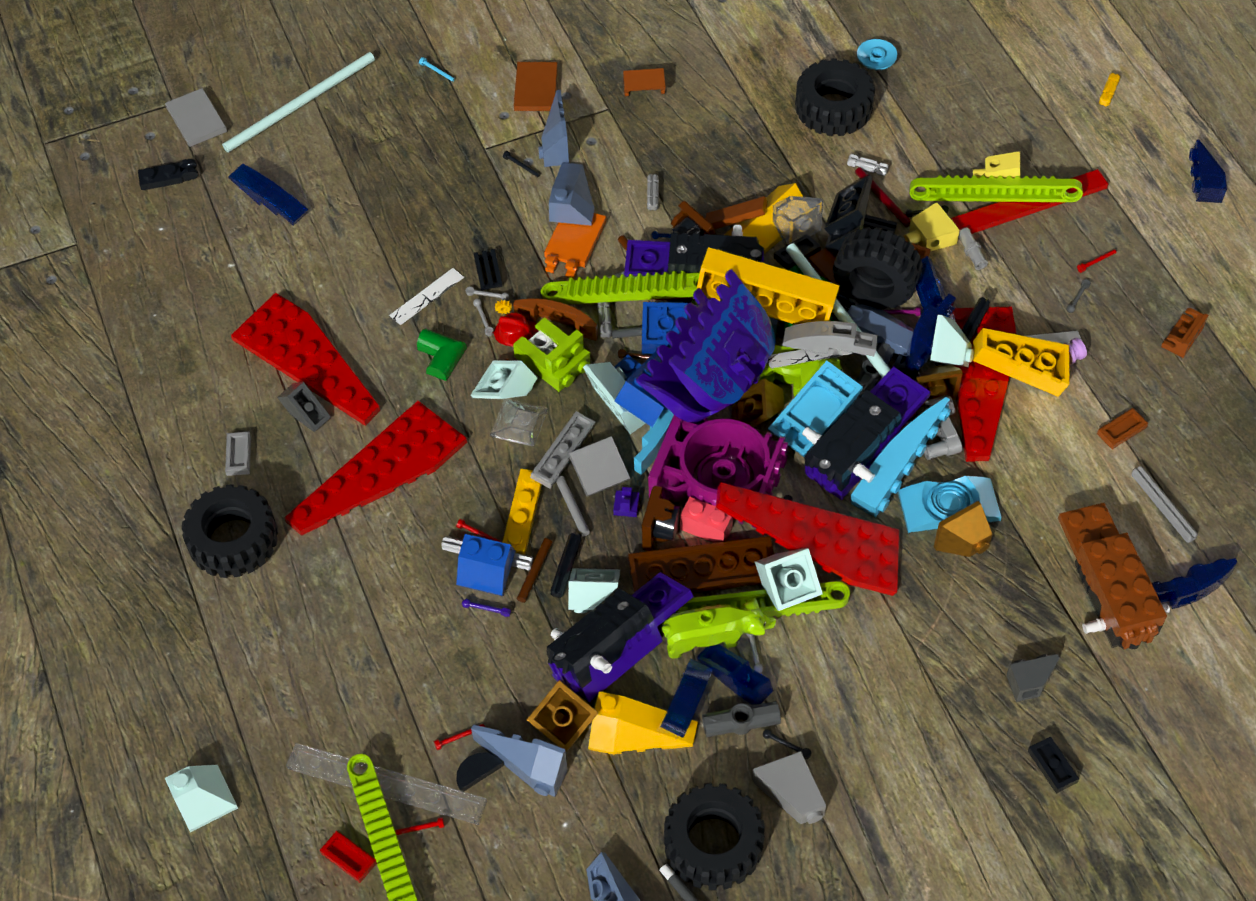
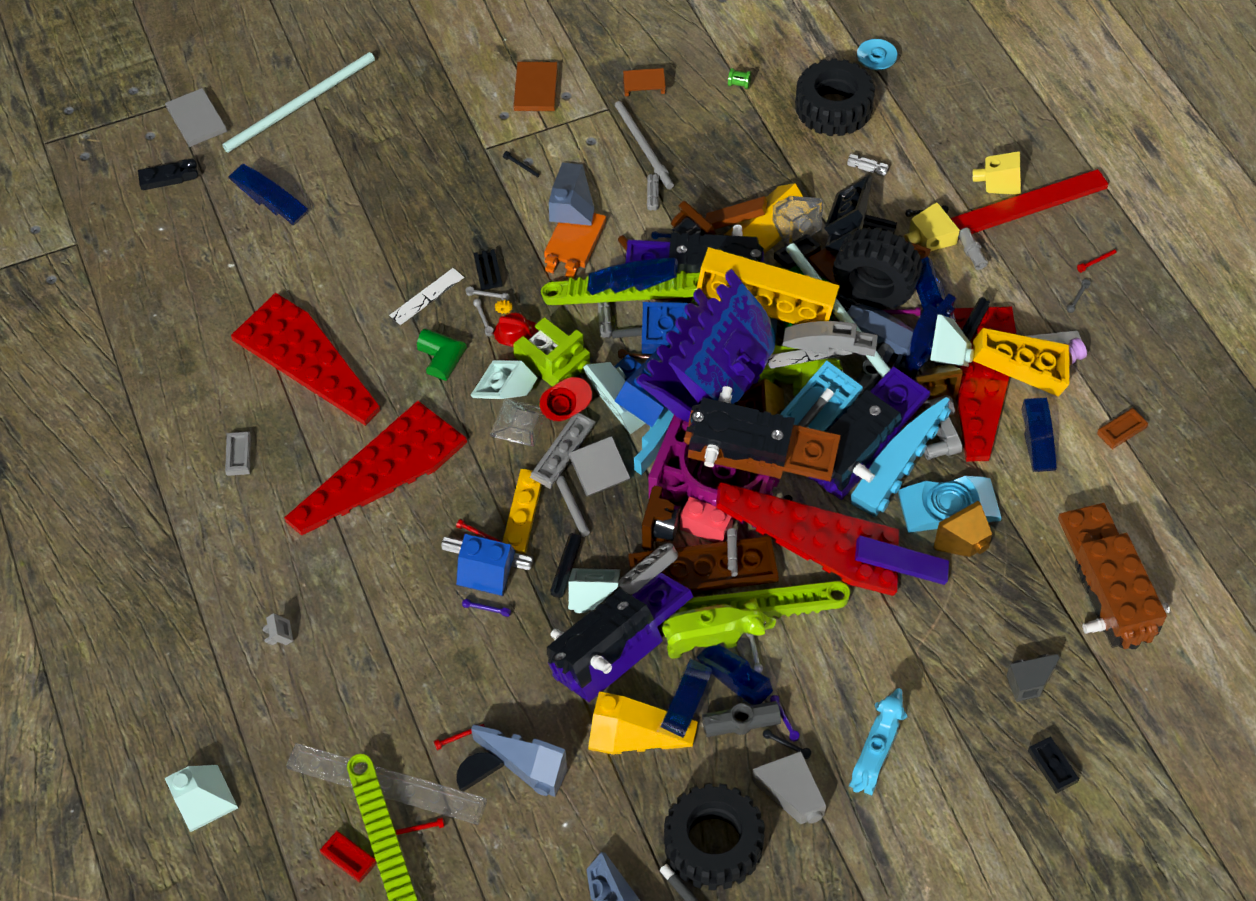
black tyre [182,484,278,578] -> none
dark grey slope [277,382,331,432] -> none
medium azure piece [419,57,455,82] -> none
dark orange slope [513,299,598,341] -> none
reddish brown bar [517,538,553,603] -> none
pearl gold slope [527,680,598,752] -> none
sand blue wedge [538,90,569,167] -> none
dark purple tile [613,487,639,517] -> none
light aqua slope [755,548,823,611] -> none
dark red bar [855,167,911,227] -> none
lime gear [909,175,1083,202] -> none
yellow axle [1099,73,1120,107] -> none
light grey axle [1131,466,1198,543] -> none
clear blue slope [1152,558,1237,609] -> none
dark orange hinge [1161,308,1209,358] -> none
clear blue slope [1189,140,1227,203] -> none
none -> light grey tile [263,613,293,645]
none -> red piece [539,377,592,422]
none -> clear blue slope [587,258,678,295]
none -> light grey bar [615,101,674,189]
none -> light grey beam [618,543,679,595]
none -> piece [684,386,840,482]
none -> light grey wheel [727,528,738,576]
none -> bright green bush [728,68,751,89]
none -> dark purple hinge [770,695,800,742]
none -> dark grey bar [797,388,834,427]
none -> medium azure animal [849,688,908,796]
none -> dark purple tile [855,536,949,585]
none -> clear blue slope [1021,397,1057,472]

